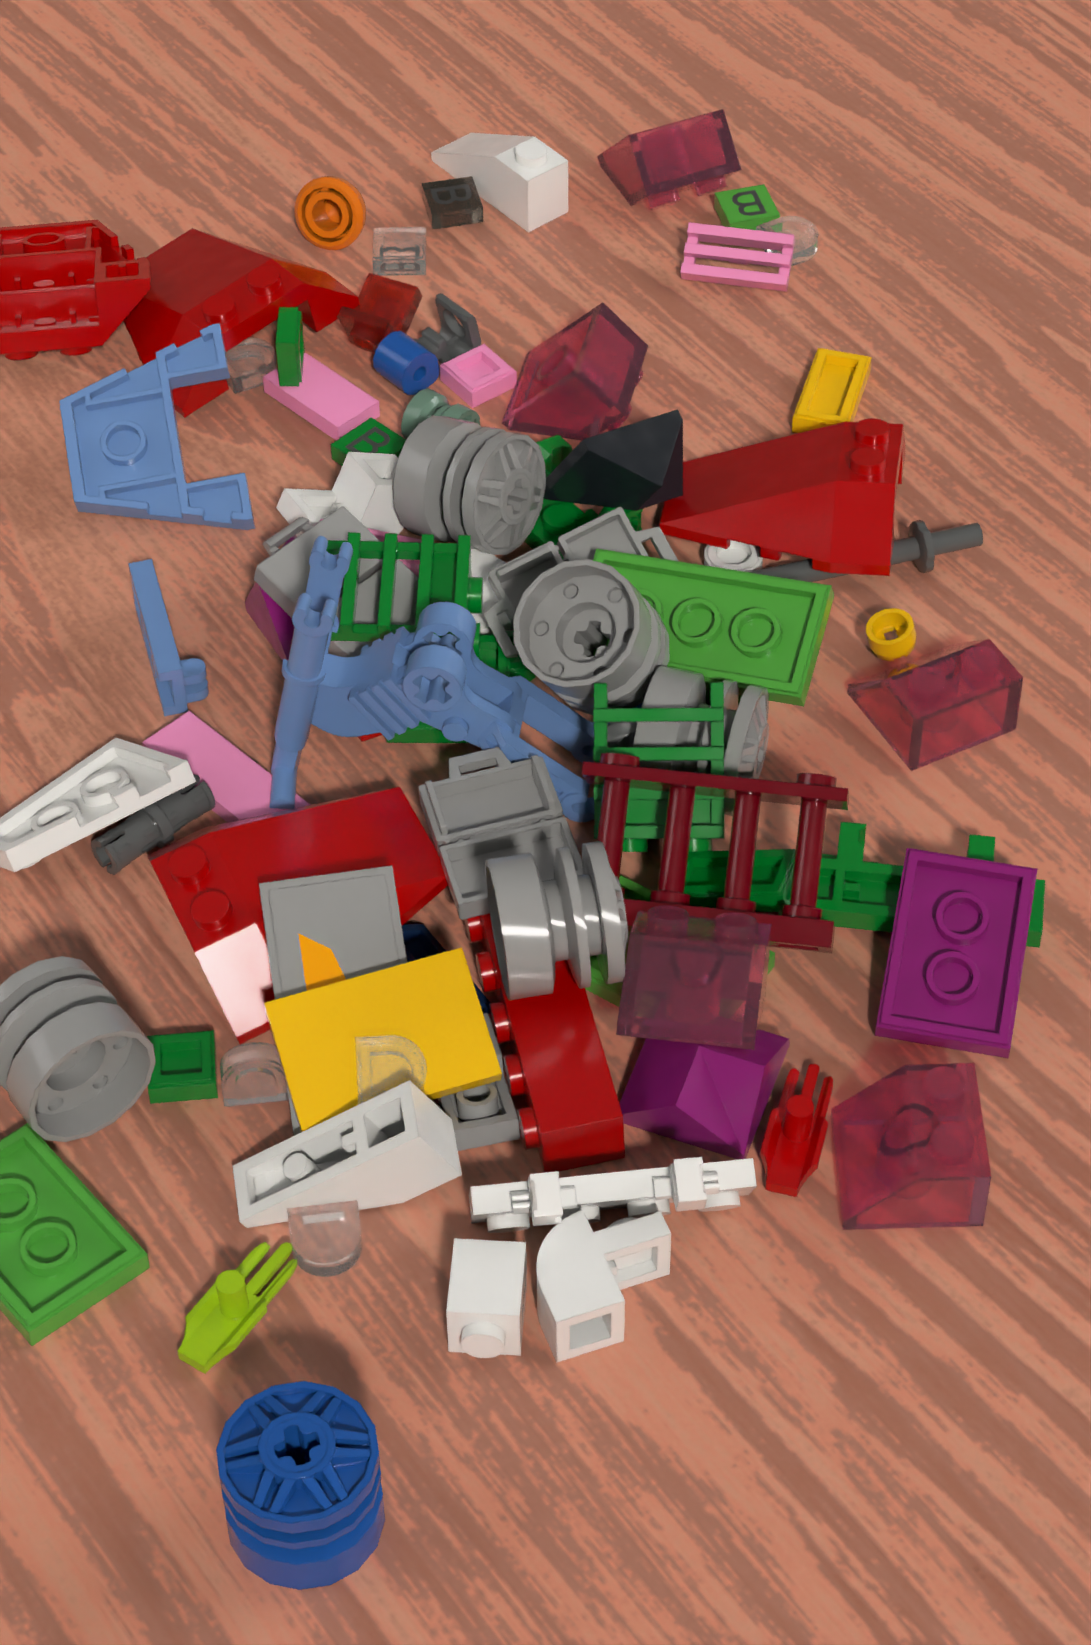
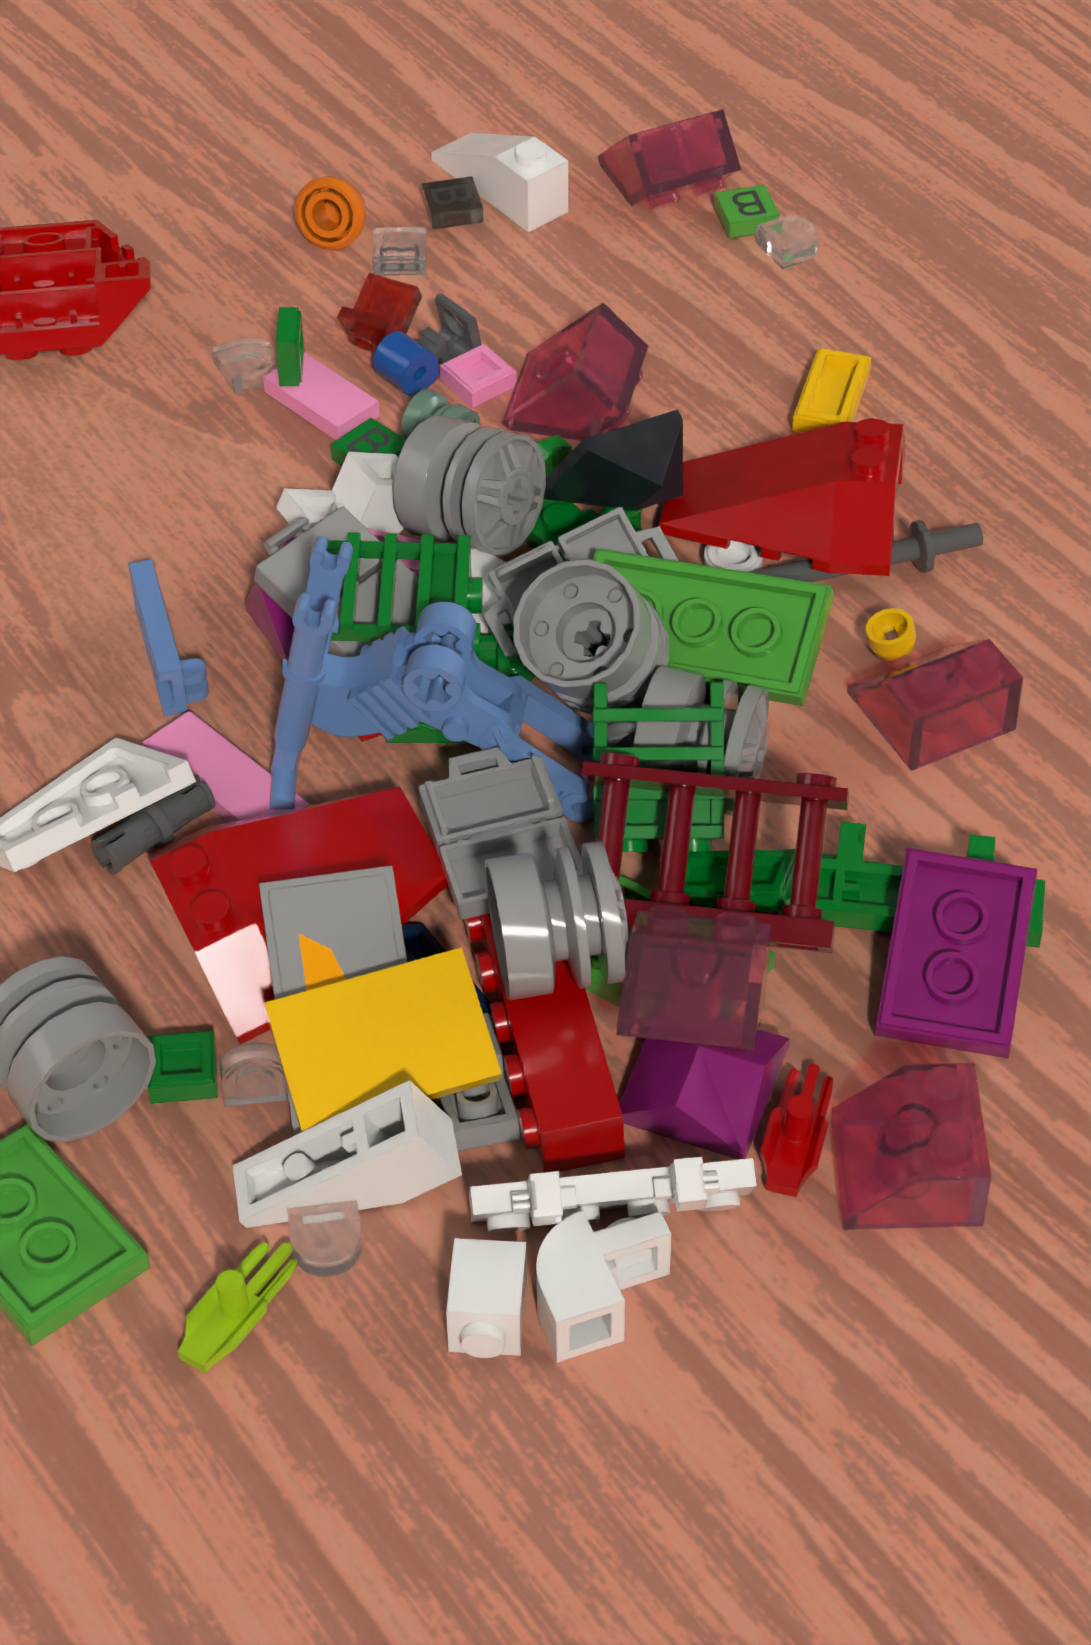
medium blue wing [59,323,256,530] -> none
red wedge [123,228,360,418] -> none
blue wheel [216,1381,385,1590] -> none
clear tile [355,1035,427,1105] -> none
bright pink tile [680,222,795,292] -> none

